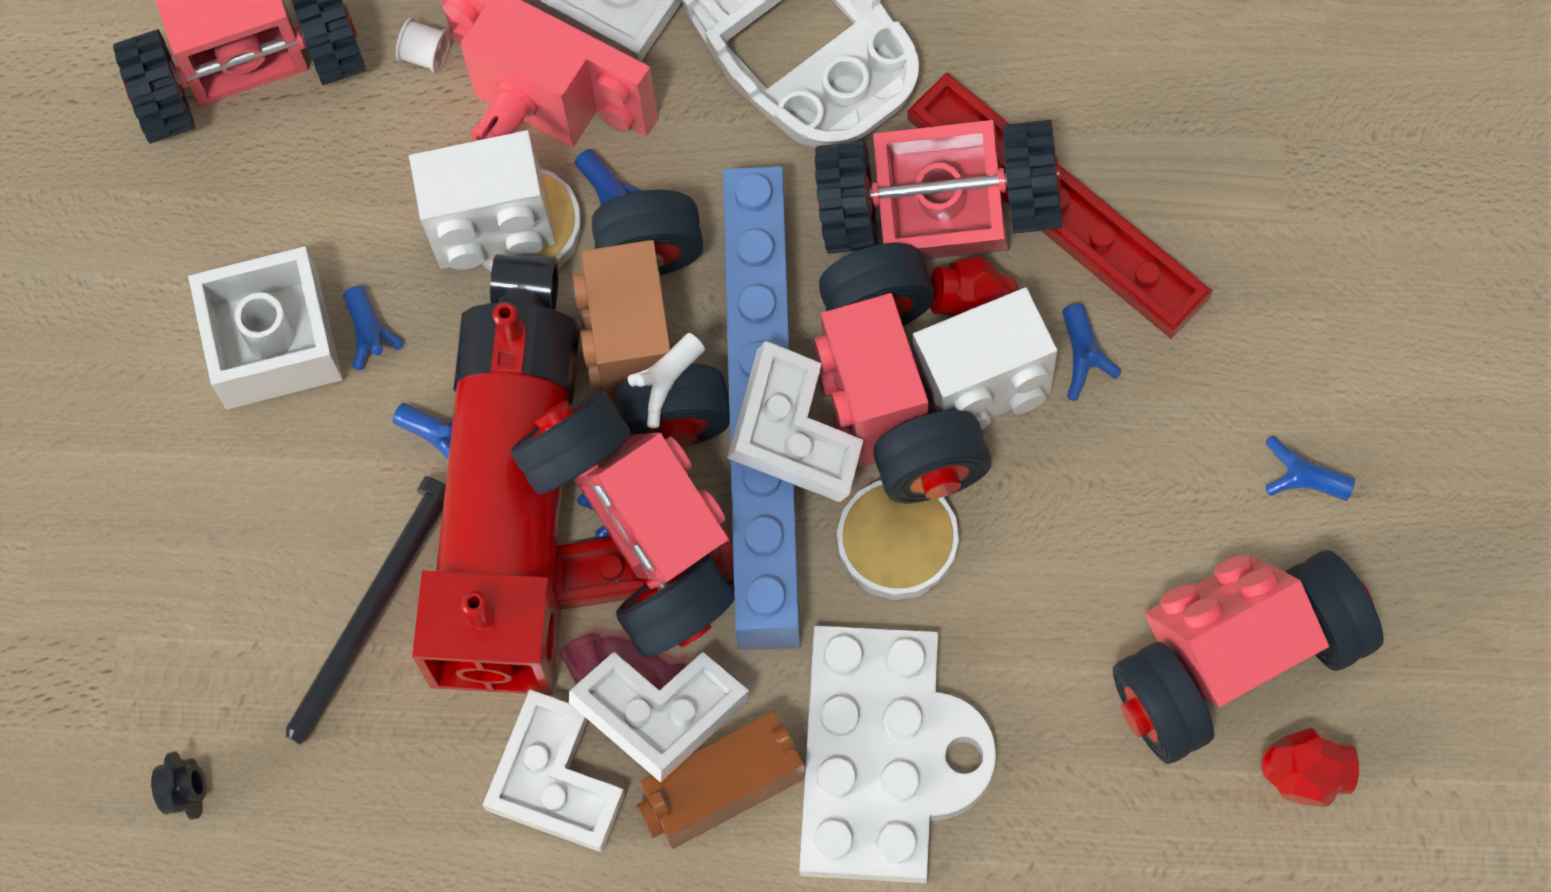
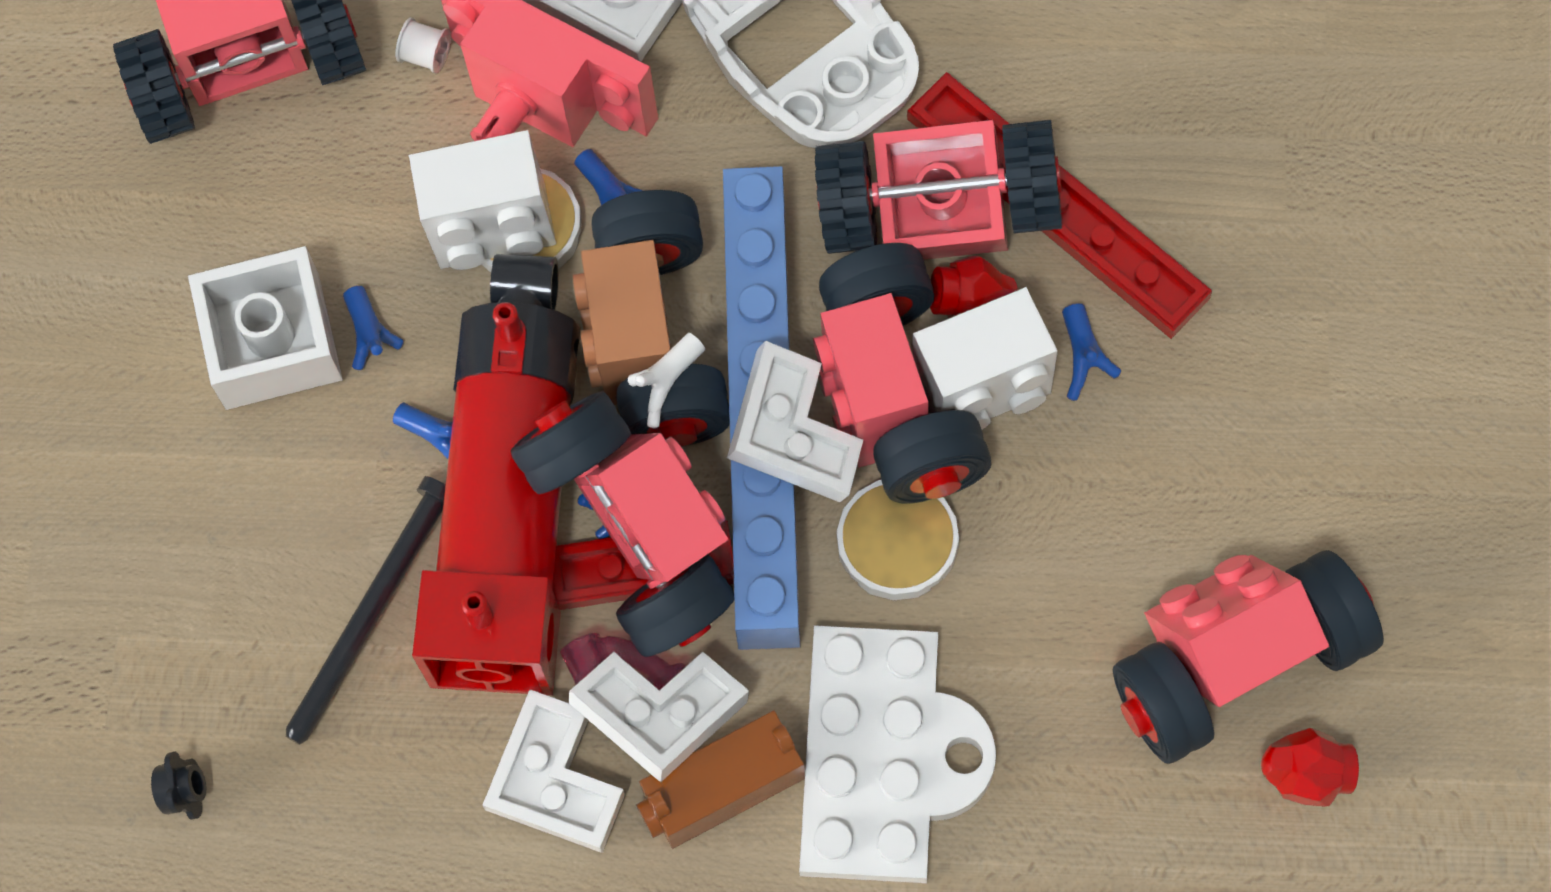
blue bar [1266,436,1356,501] -> none

